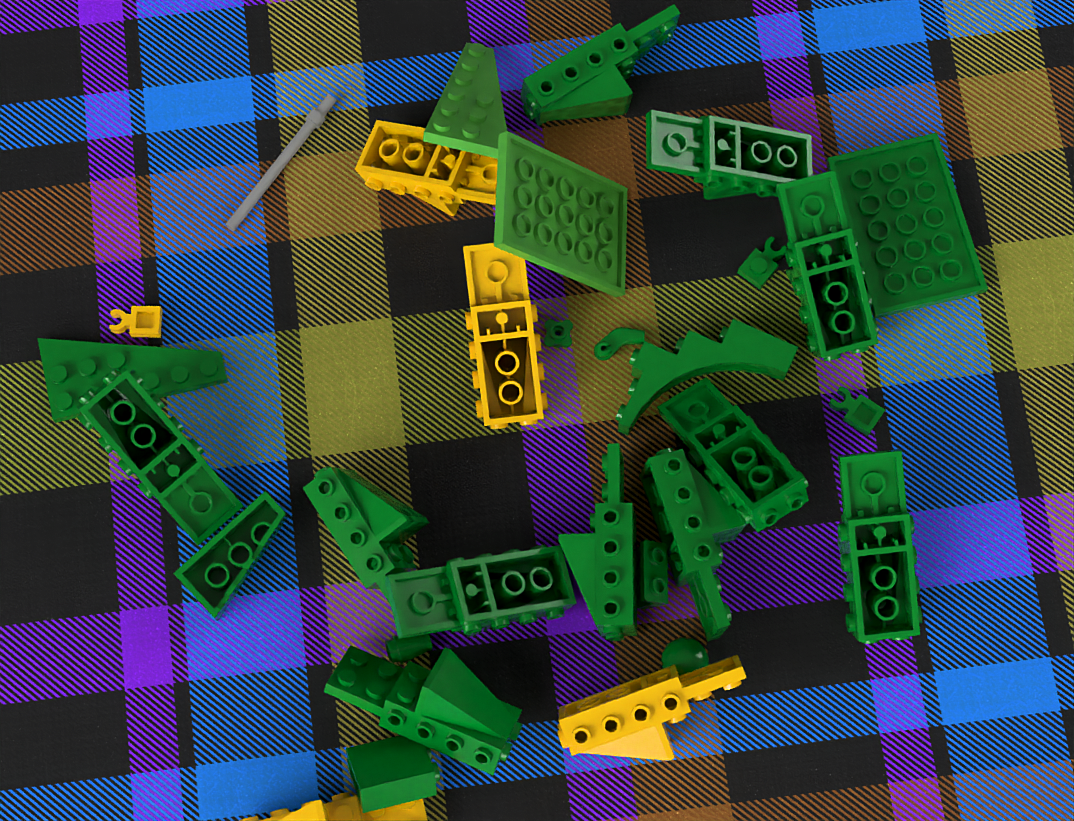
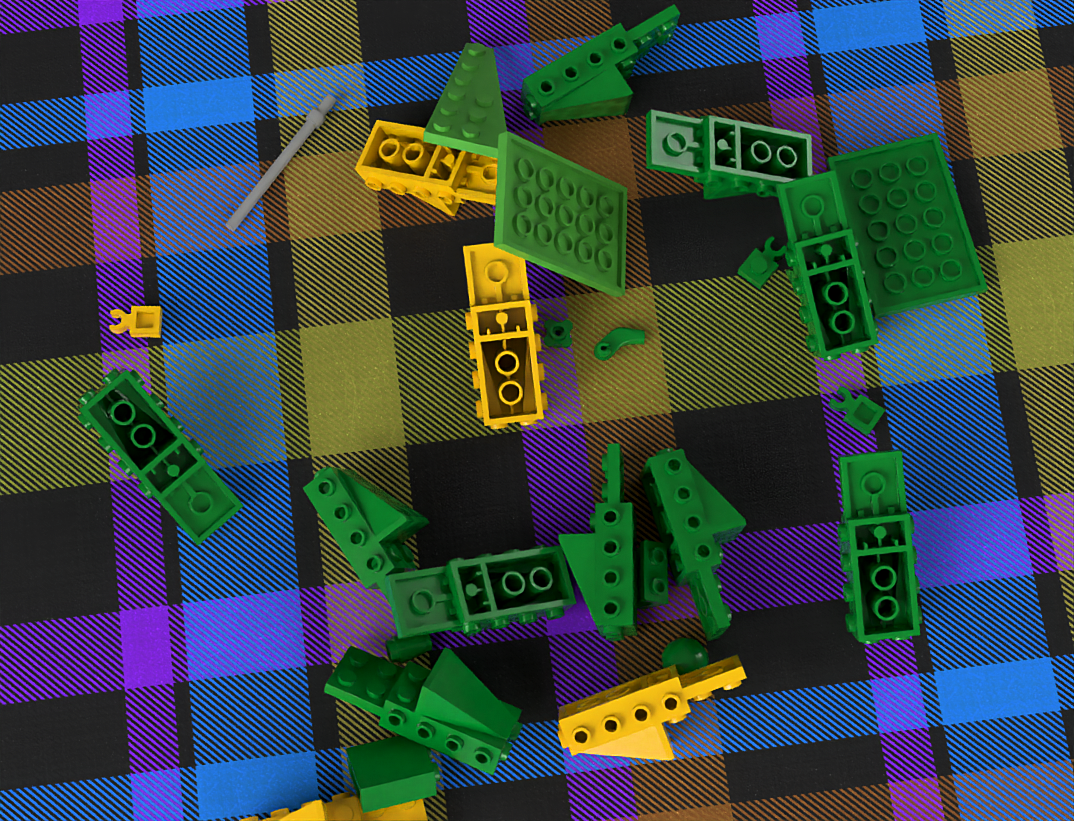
green wing [37,338,228,423] -> none
green wedge [173,491,287,621] -> none
green arch [615,319,798,436] -> none
green wedge [657,377,809,533] -> none

